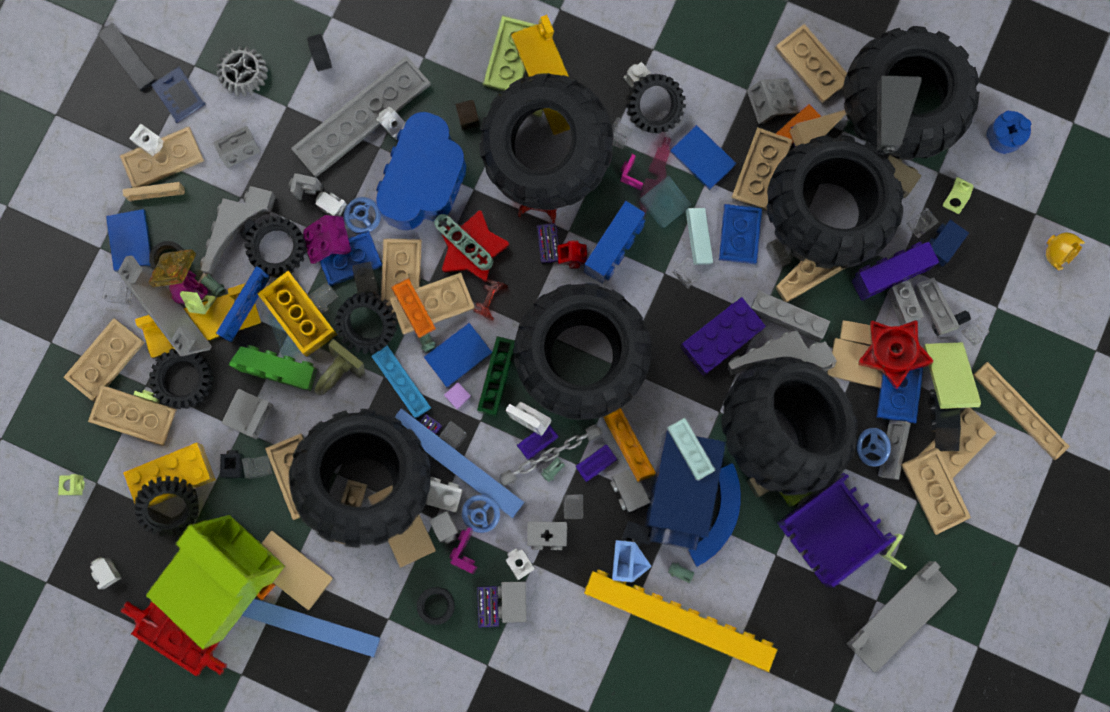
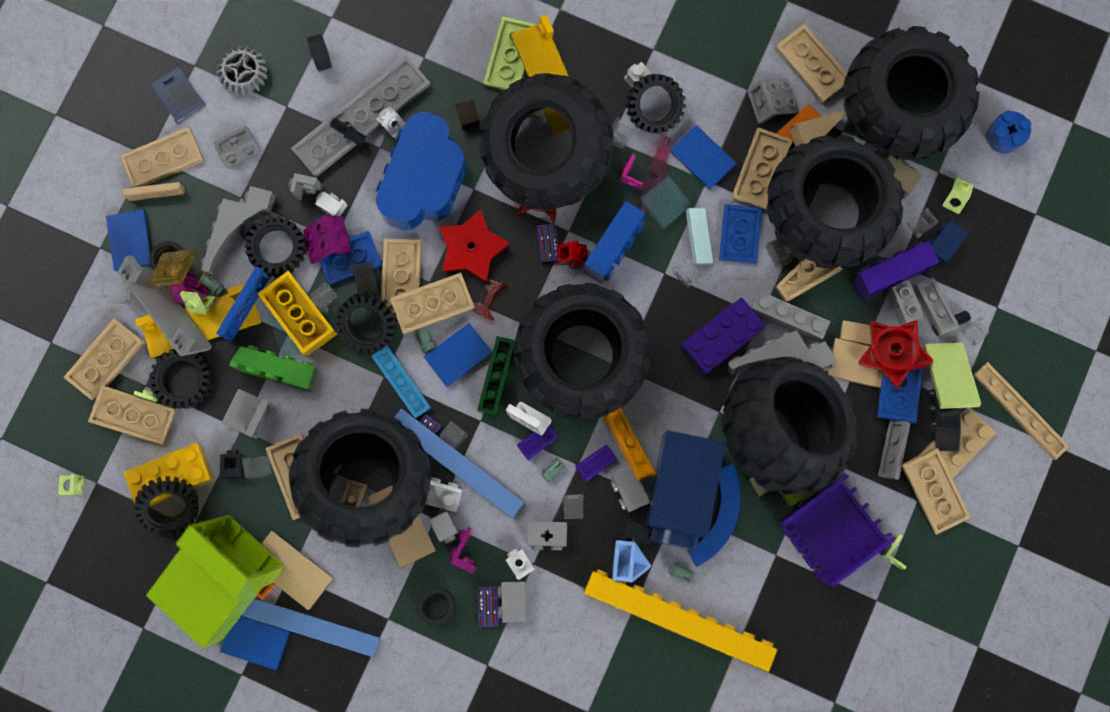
white brick [90,557,122,589] -> none
tile [98,23,157,91] -> none
red plate [121,601,227,676] -> none
white brick [129,124,164,156] -> none
olive tile [315,339,365,396] -> none
medium blue piece [344,197,381,234] -> none
orange tile [391,278,436,339] -> none
sand green beam [434,214,493,270] -> none
lavender tile [444,382,471,410] -> none
medium blue piece [462,495,500,533] -> none
light grey piece [500,424,603,486] -> none
light aqua tile [667,418,715,480] -> none
light grey bracket [847,561,957,673] -> none
medium blue piece [856,428,891,467] -> none
dark grey slope [877,76,921,153] -> none
yellow cylinder [1045,232,1085,271] -> none
none -> blue tile [220,616,290,670]
none -> black axle [330,118,367,147]

